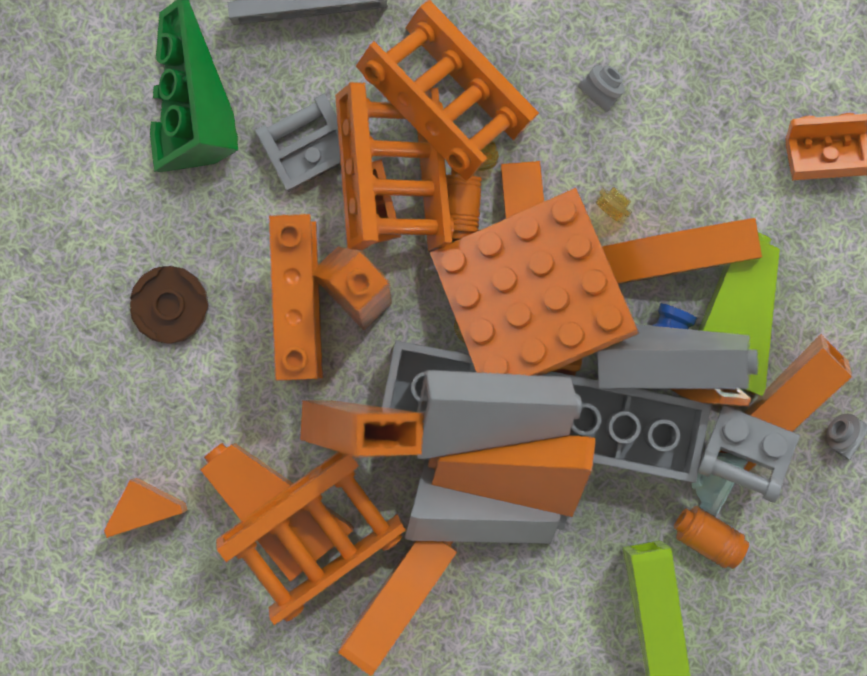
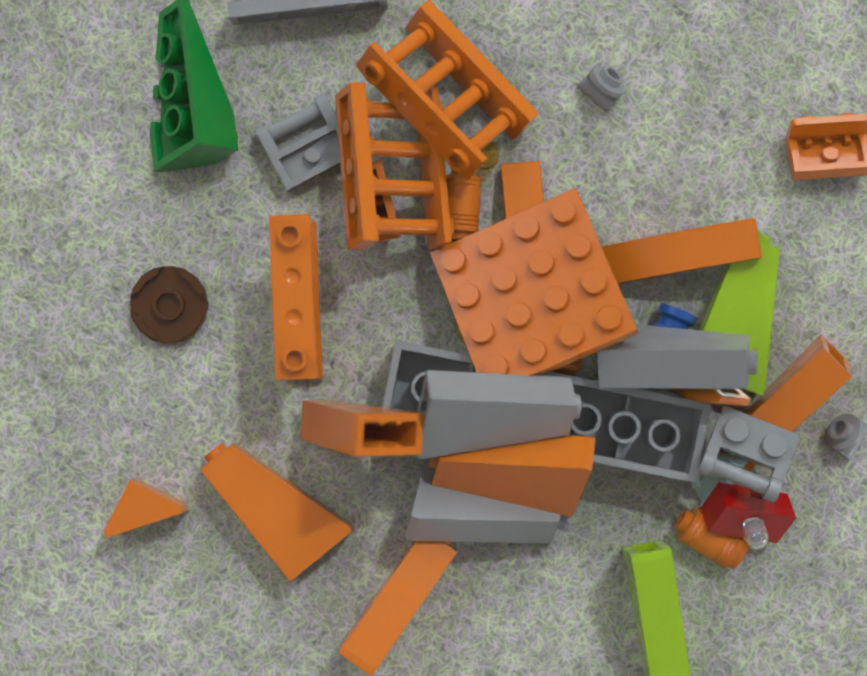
orange fence [216,452,406,625] -> none
orange slope [313,246,392,330] -> none
clear yellow plate [595,187,632,222] -> none
none -> red piece [701,482,796,550]

